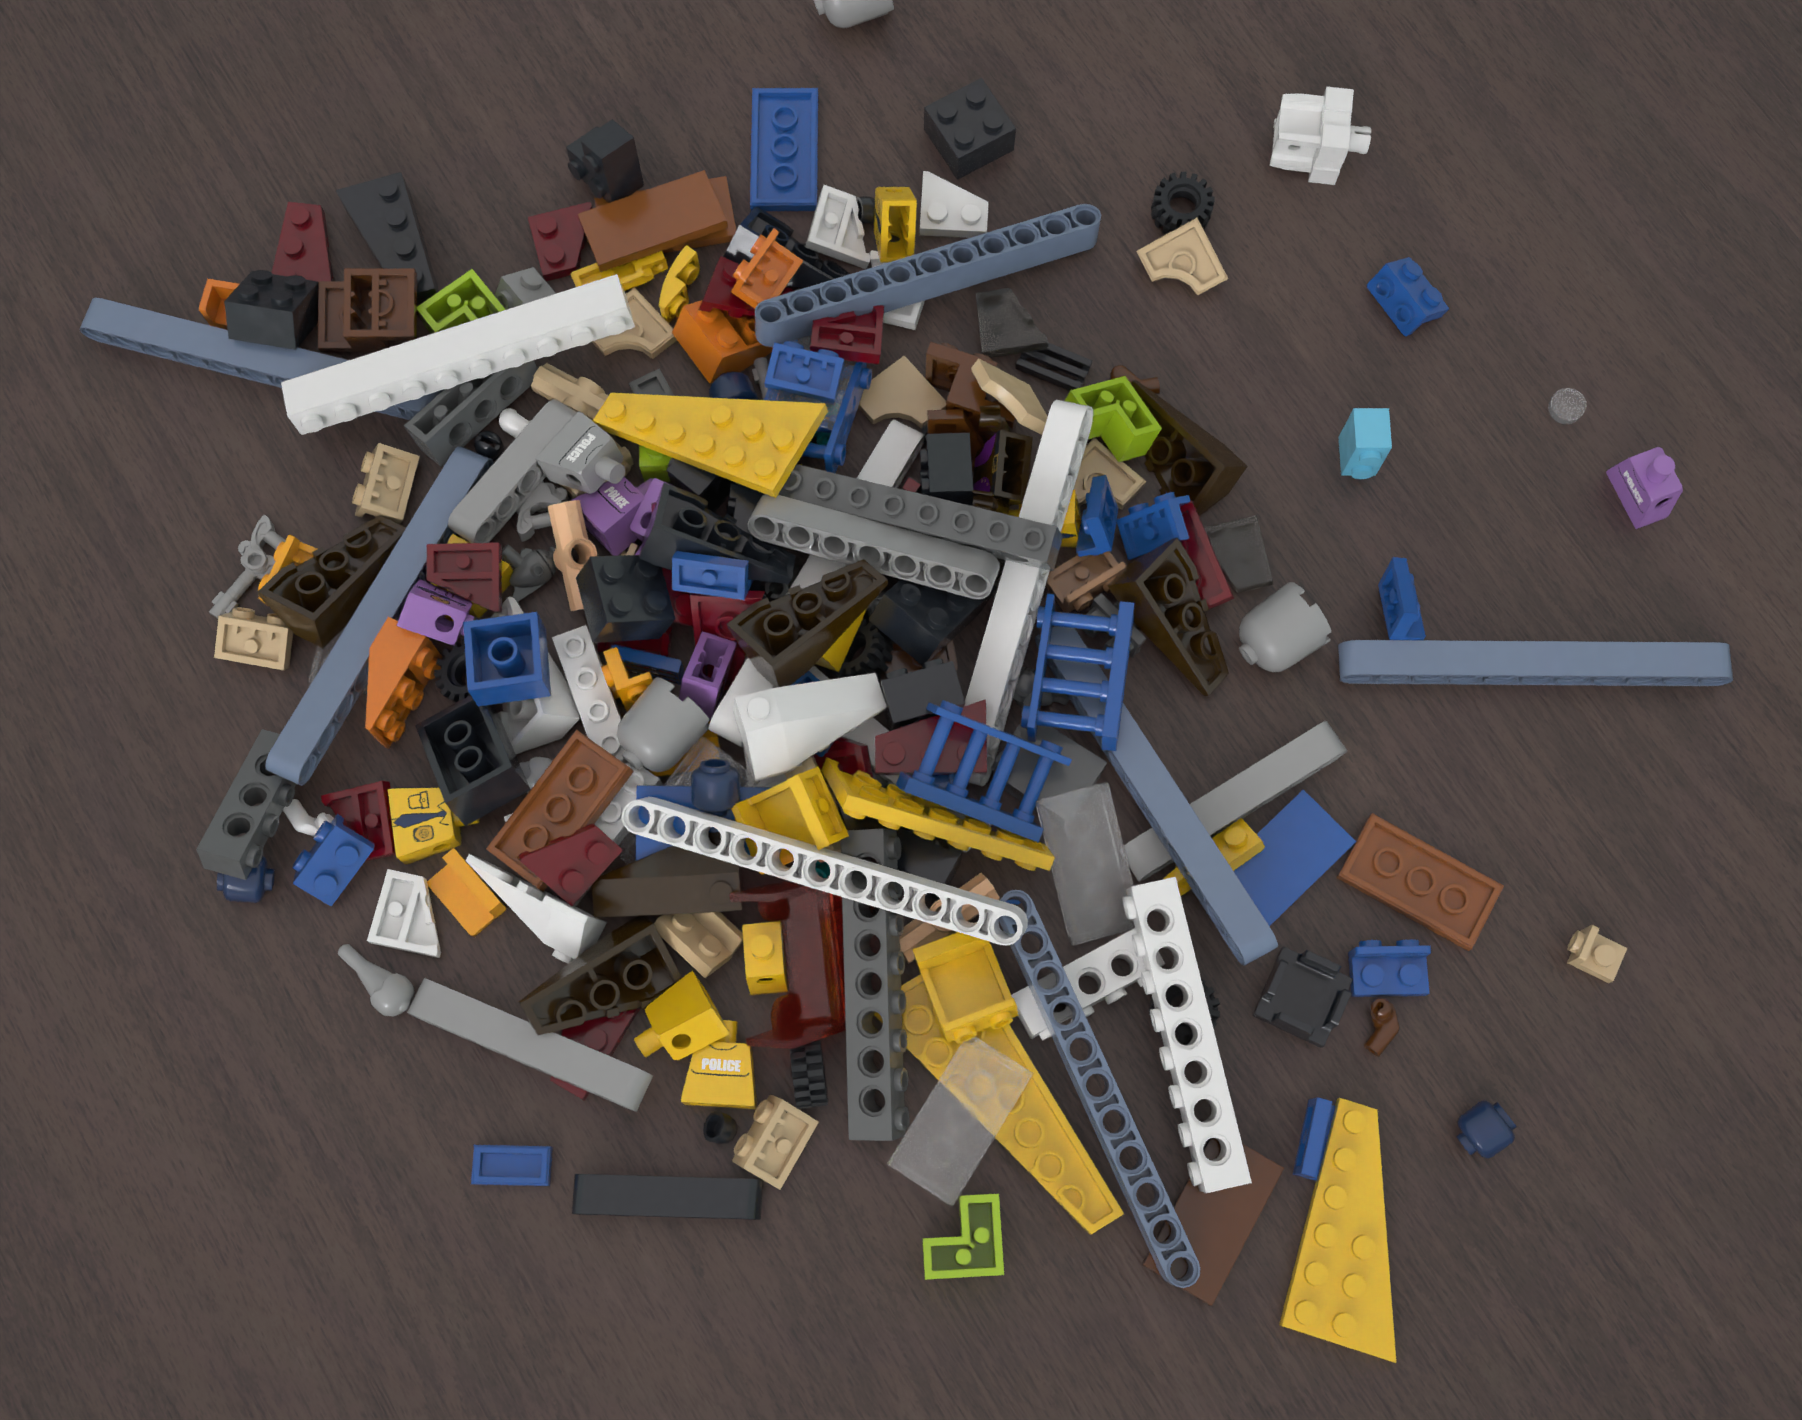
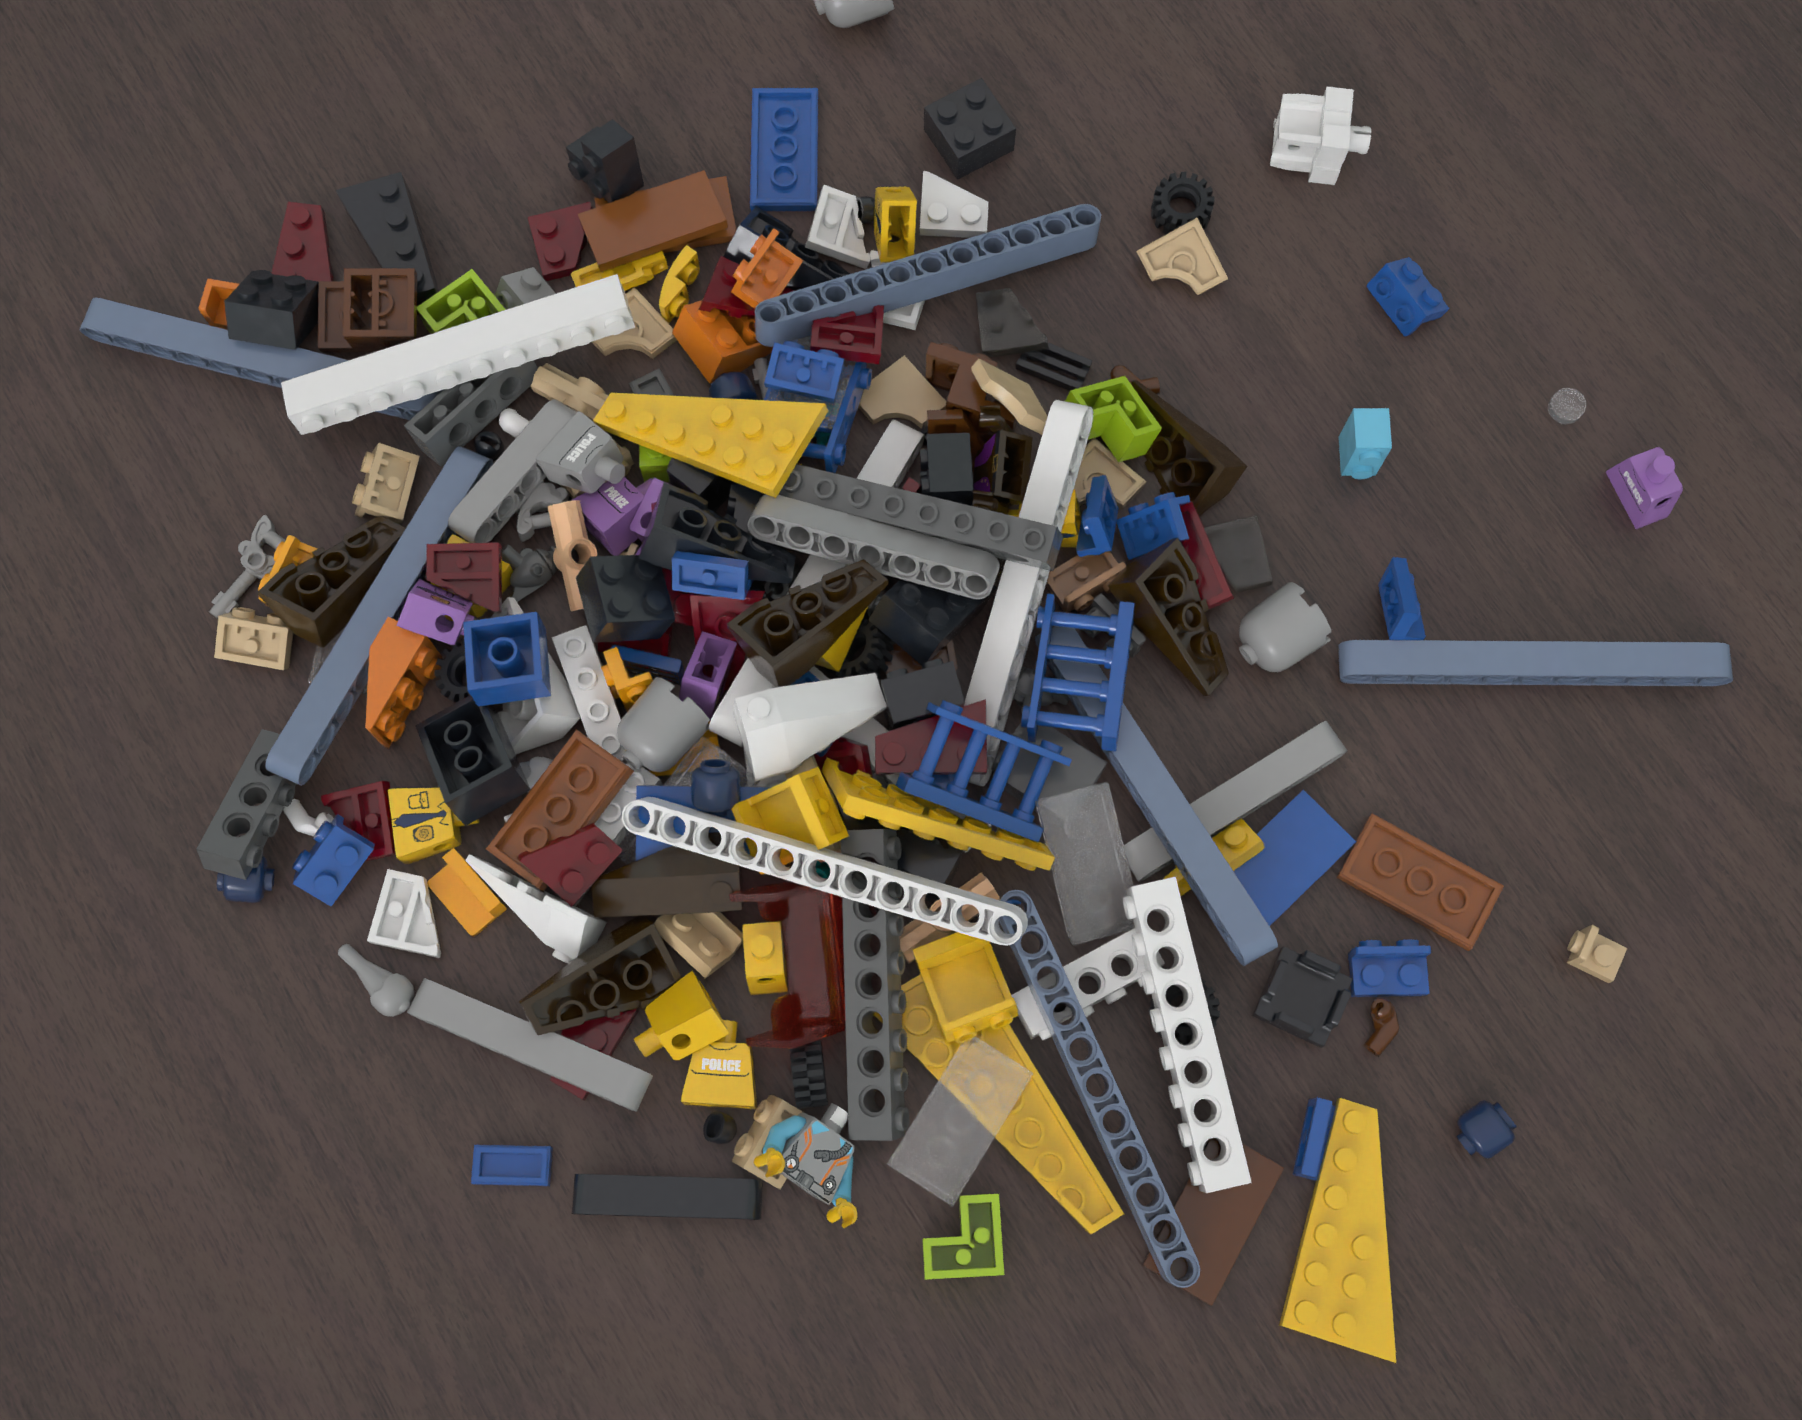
none -> torso [754,1103,858,1228]

